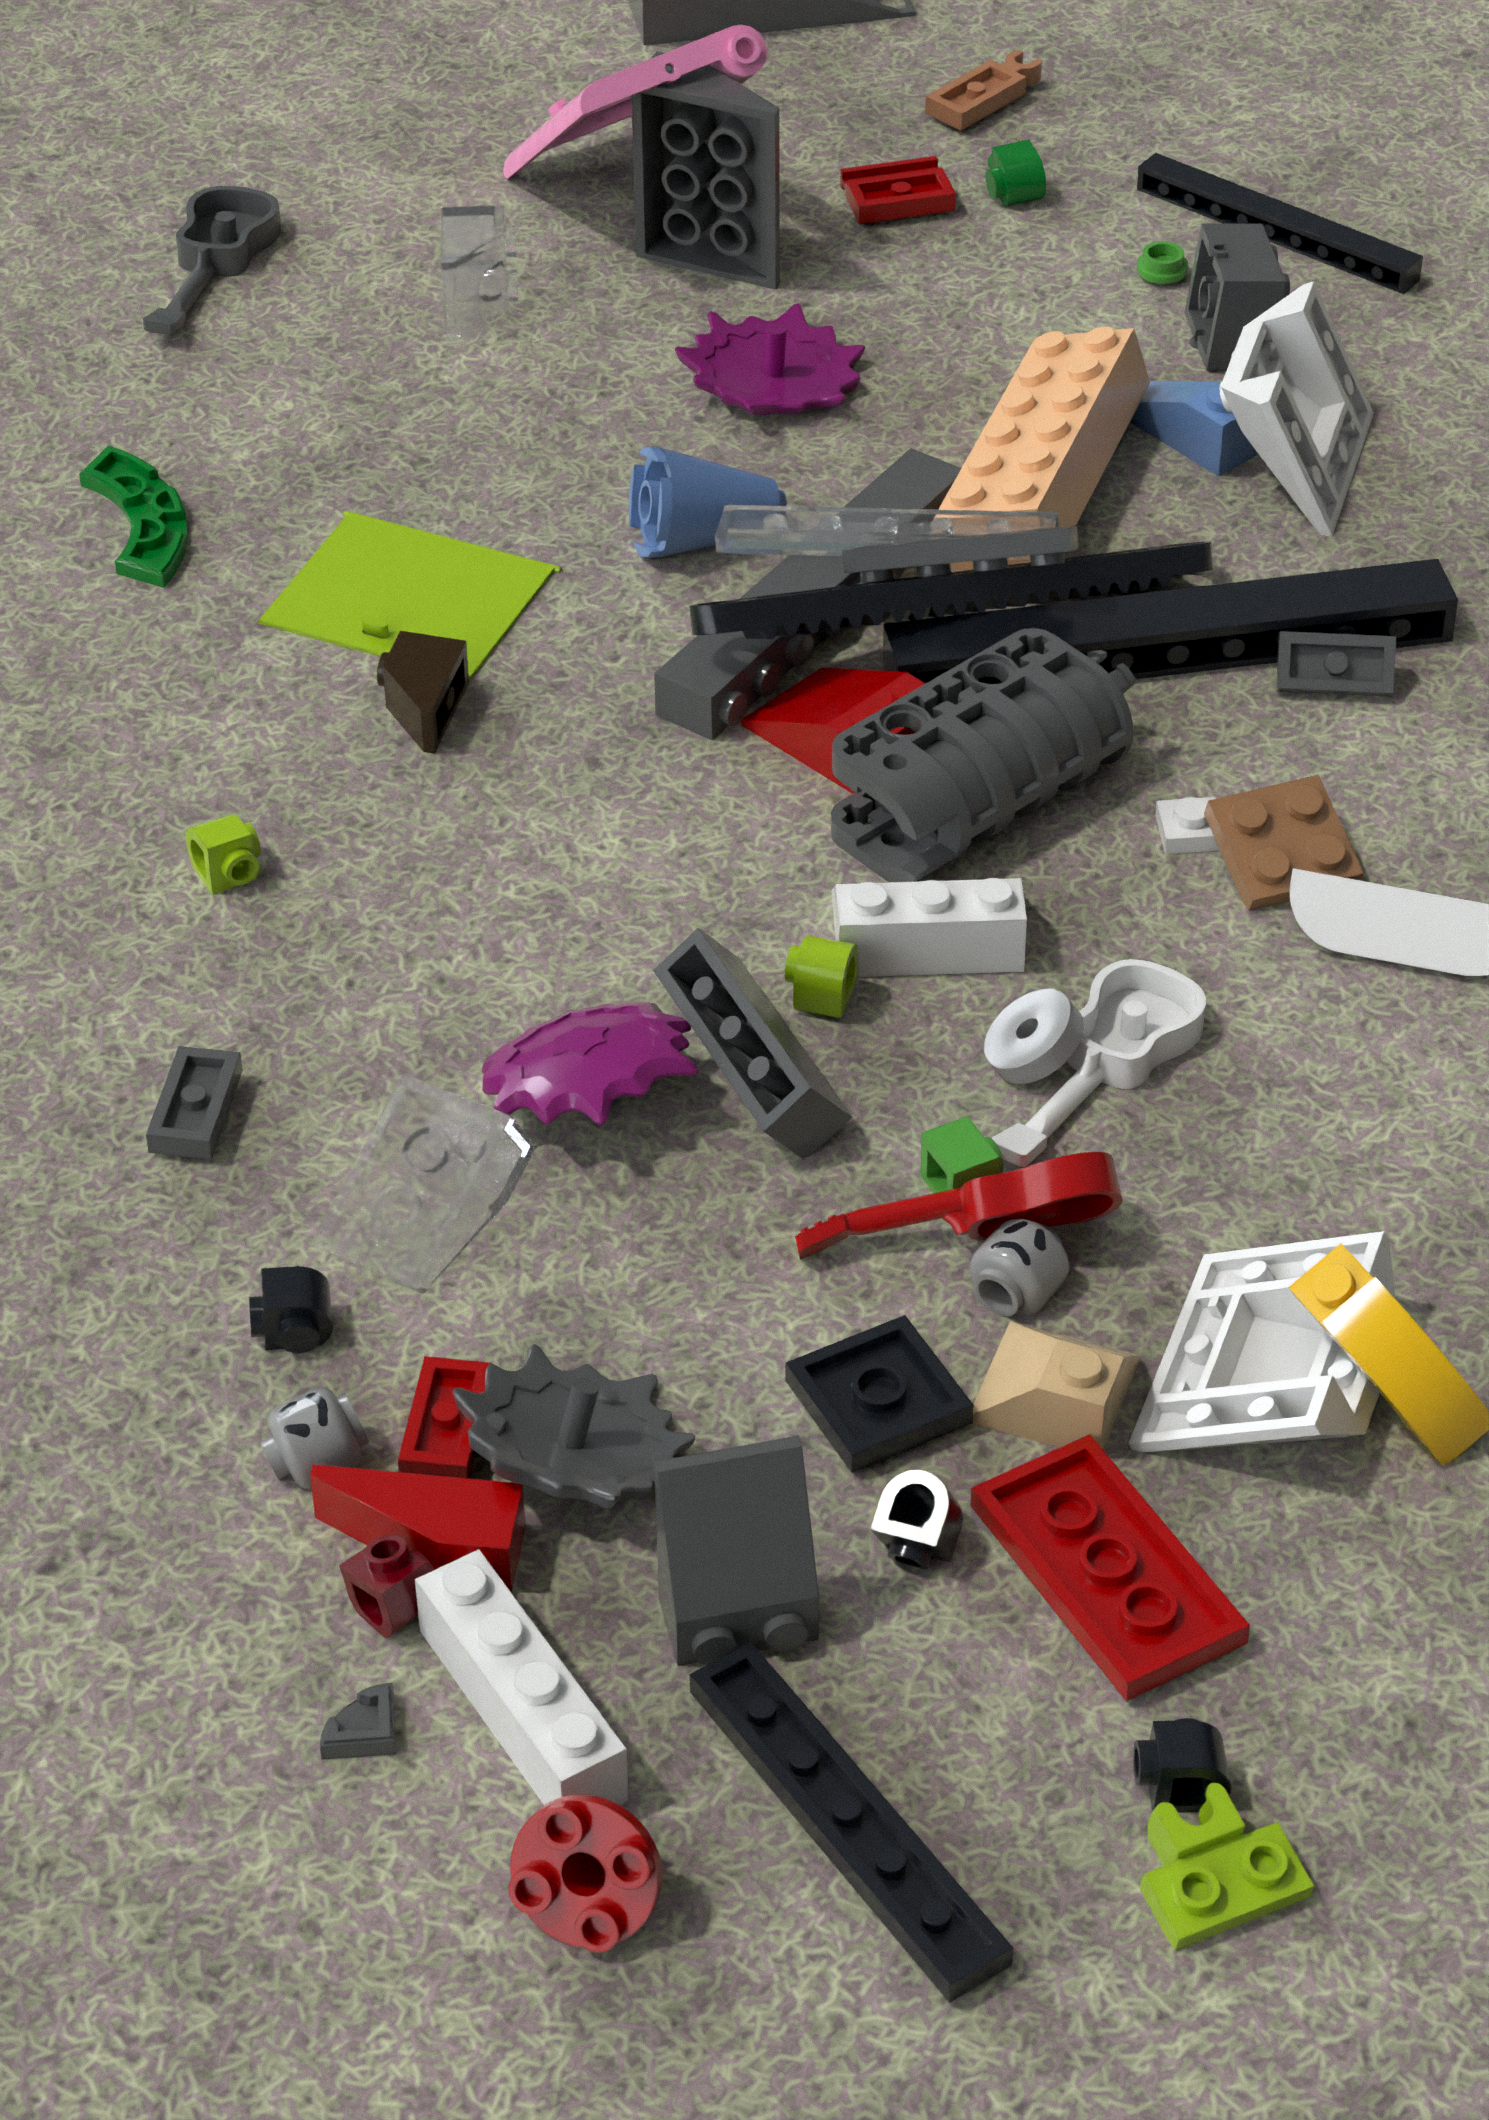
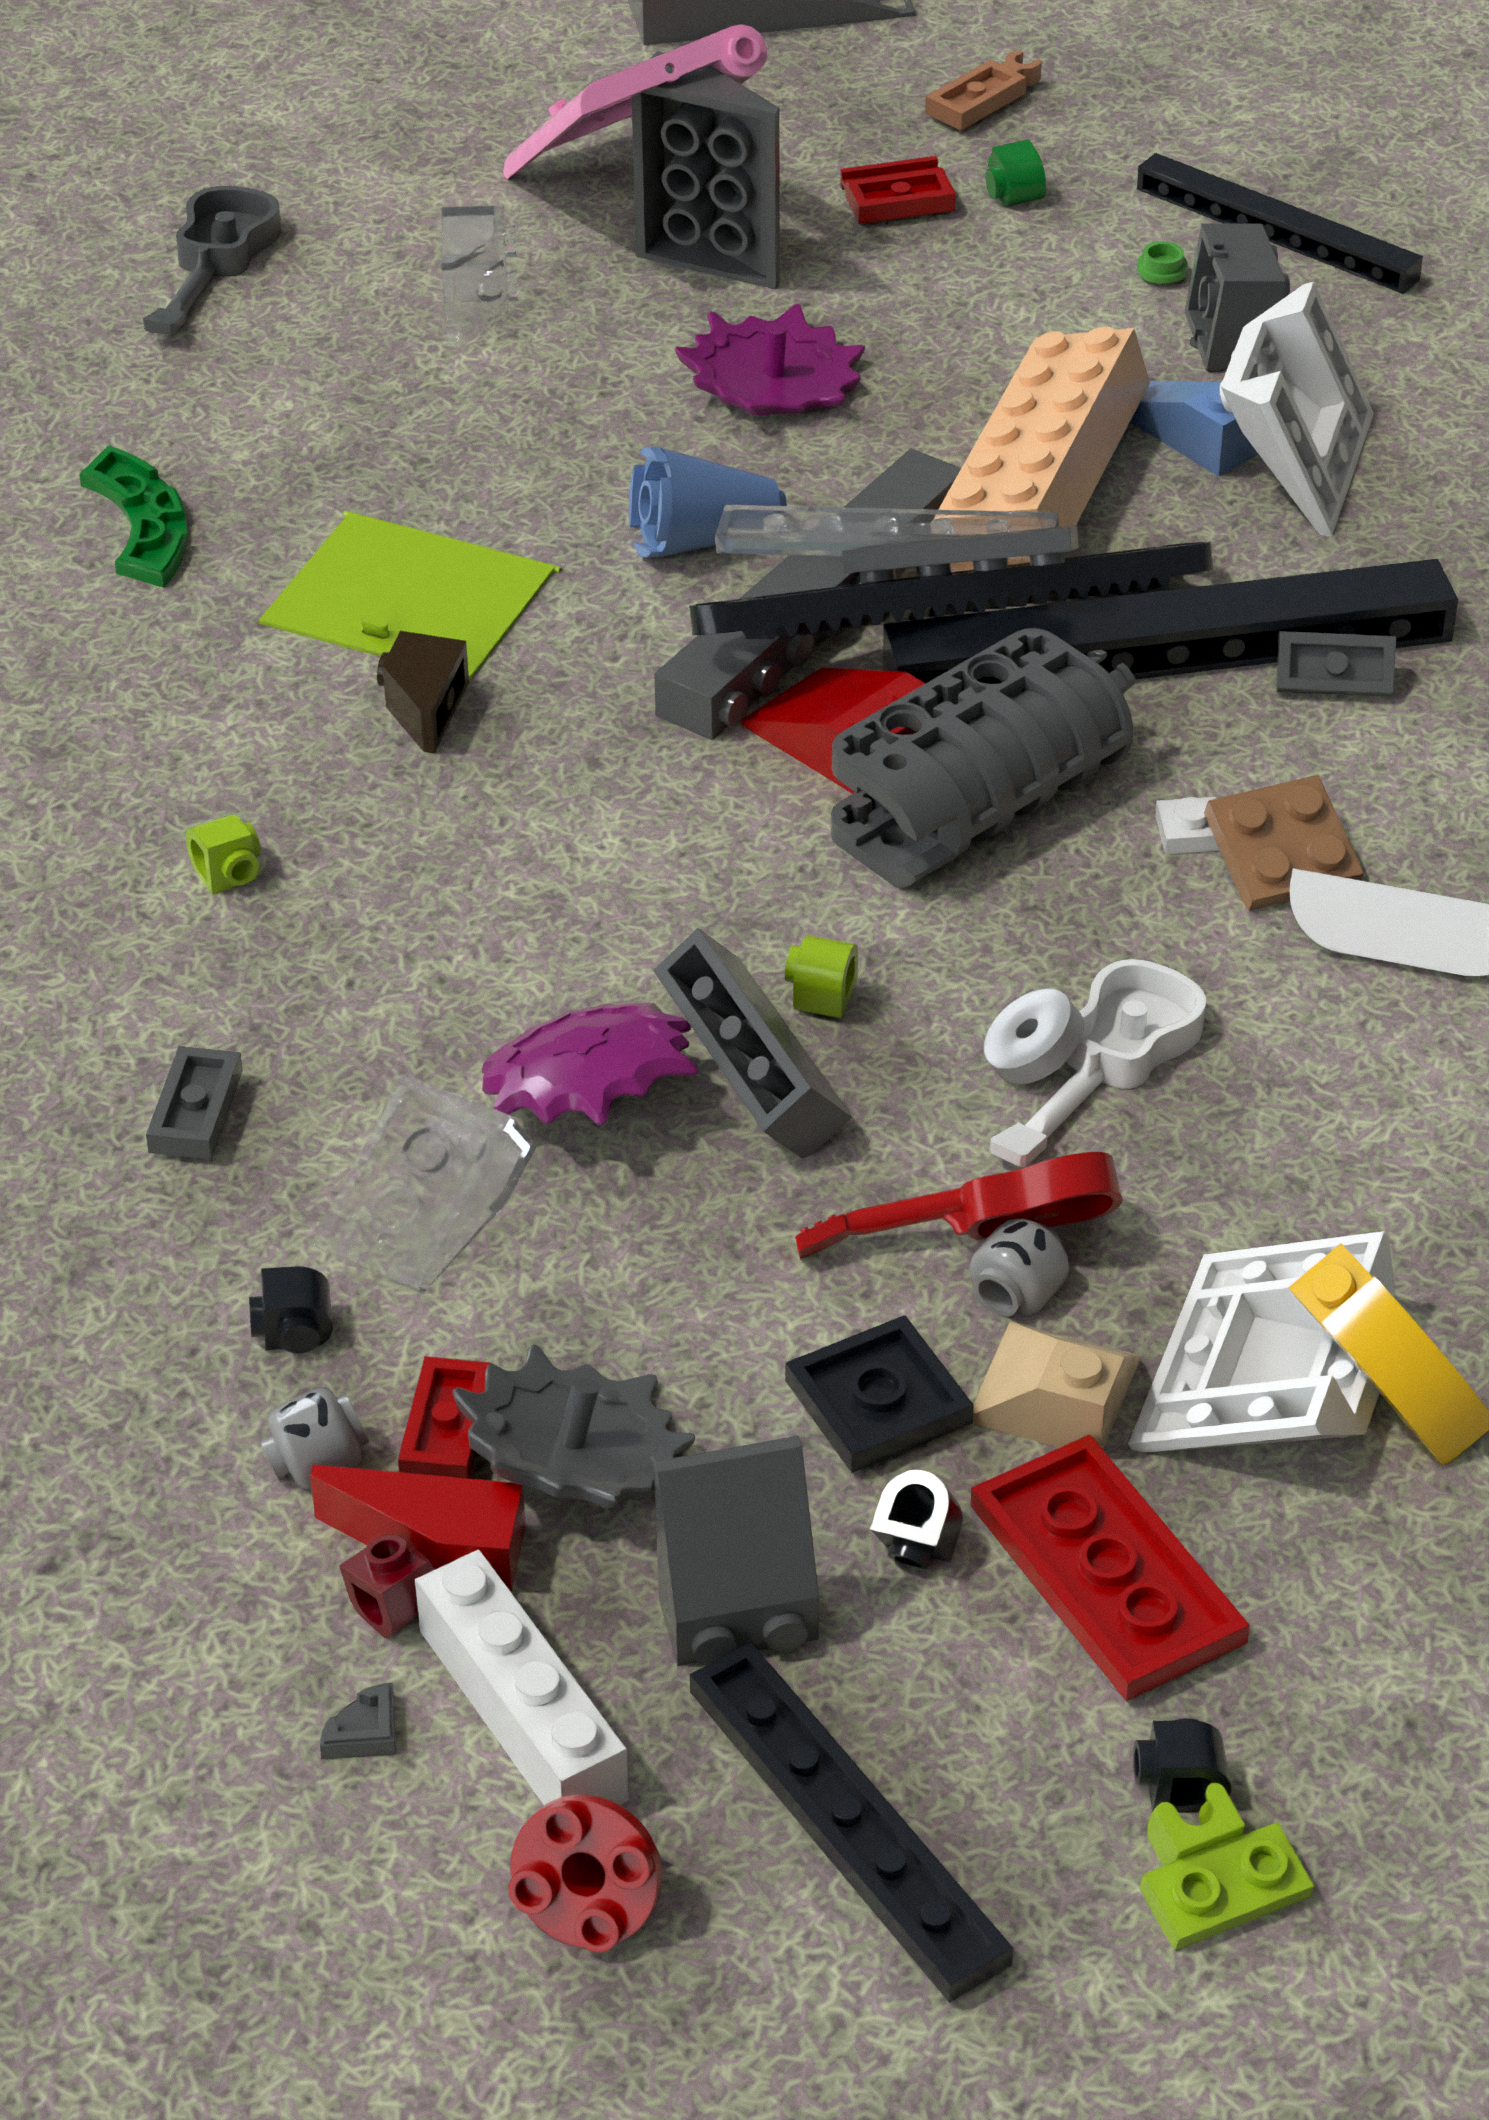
white slope [832,878,1027,977] -> none
bright green plate [920,1116,1004,1193] -> none

